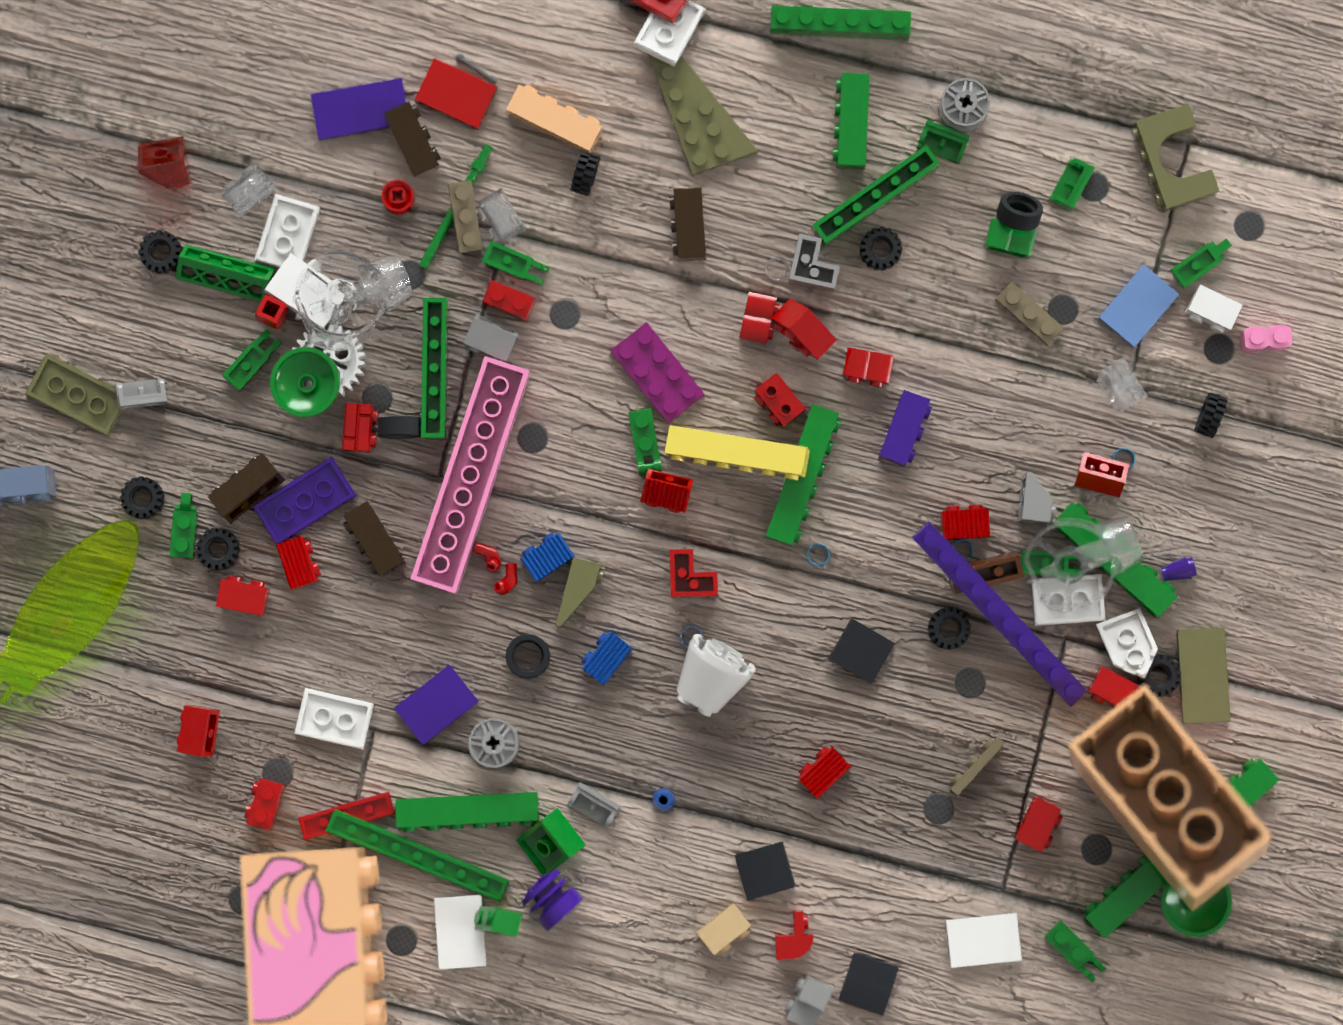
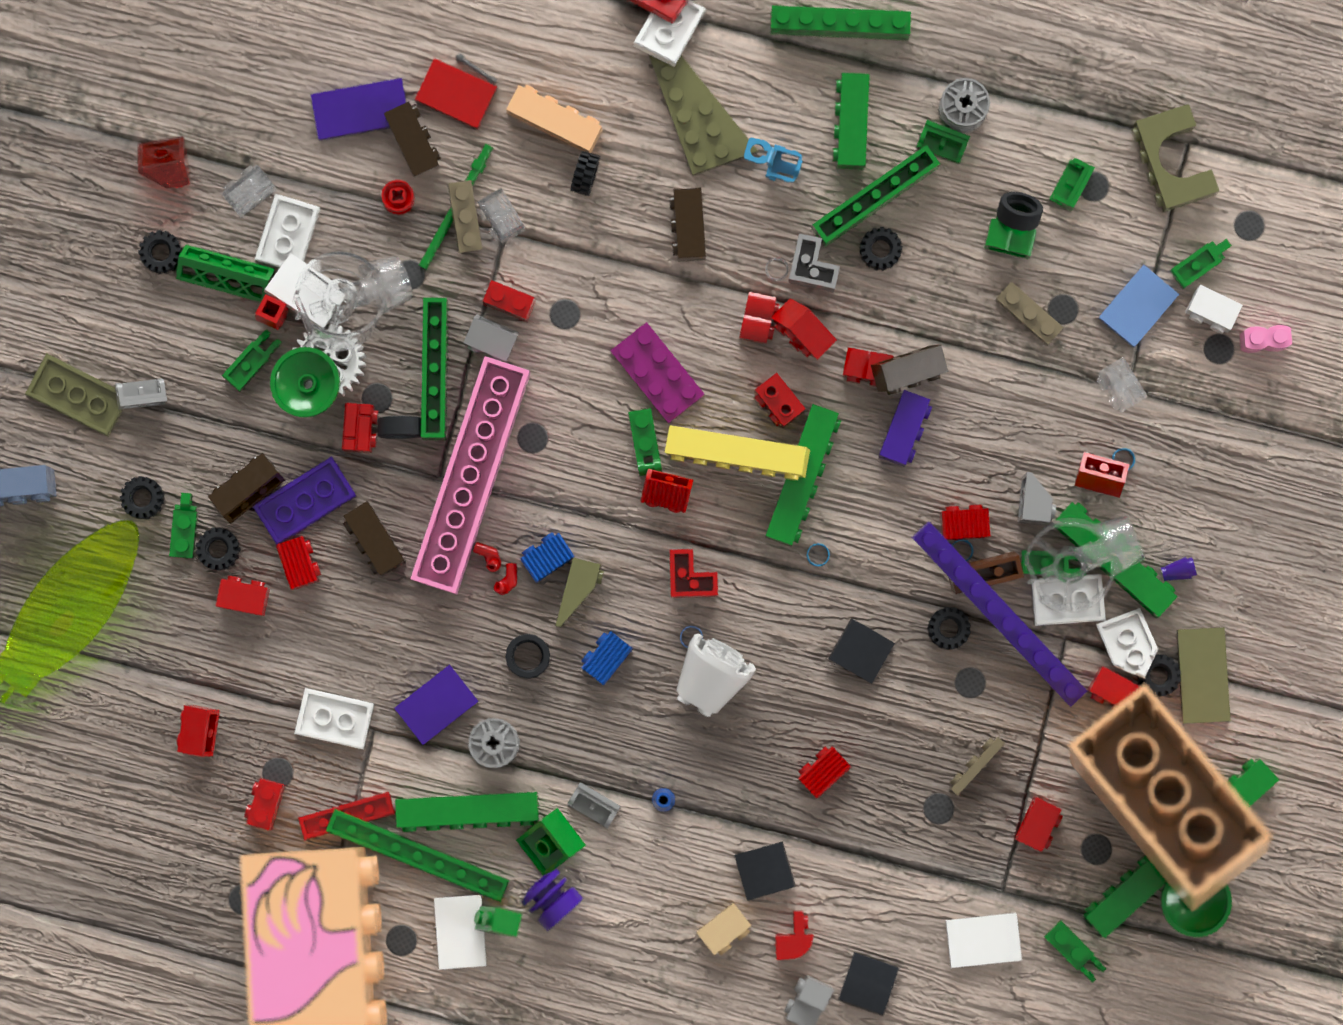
green hinge [482,241,550,286] -> none
black tyre [1194,393,1228,438] -> none
none -> dark azure piece [744,137,802,183]
none -> brick [871,345,948,395]

